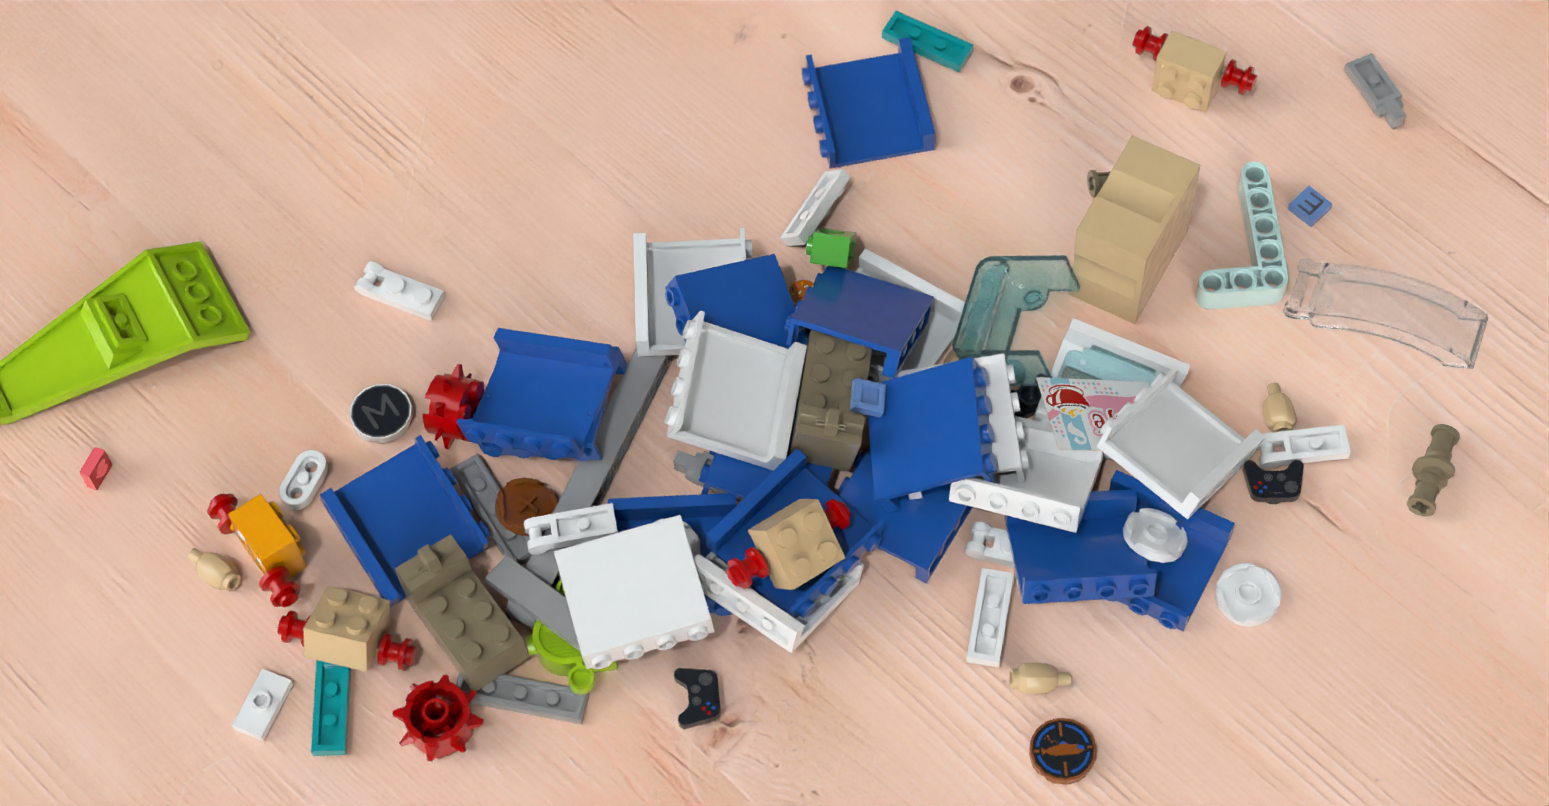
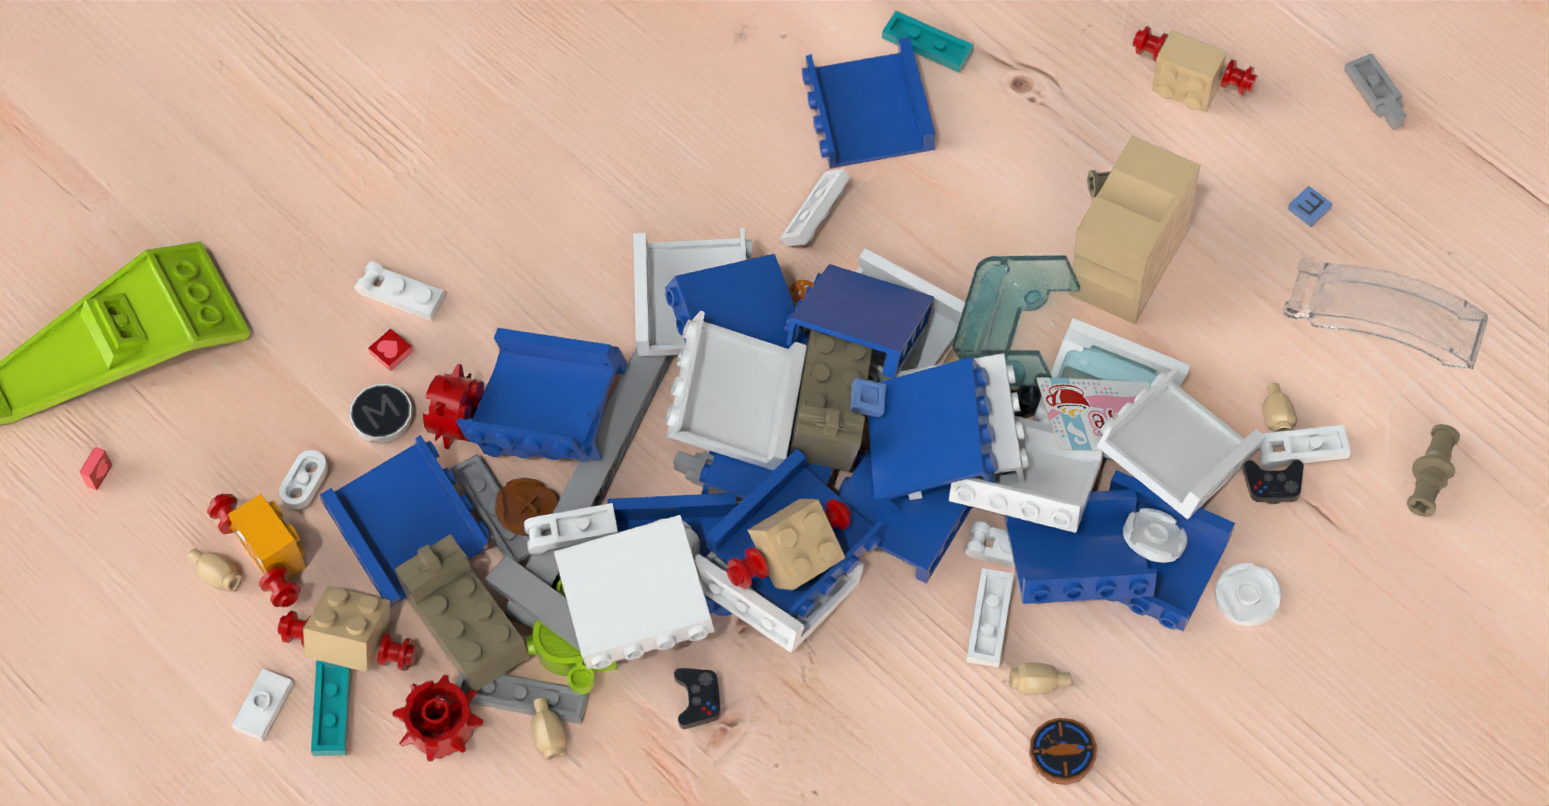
bright green brick [806,228,857,268] -> none
light aqua beam [1195,161,1288,309] -> none
none -> tile [368,328,413,372]
none -> tan plant [531,697,567,760]

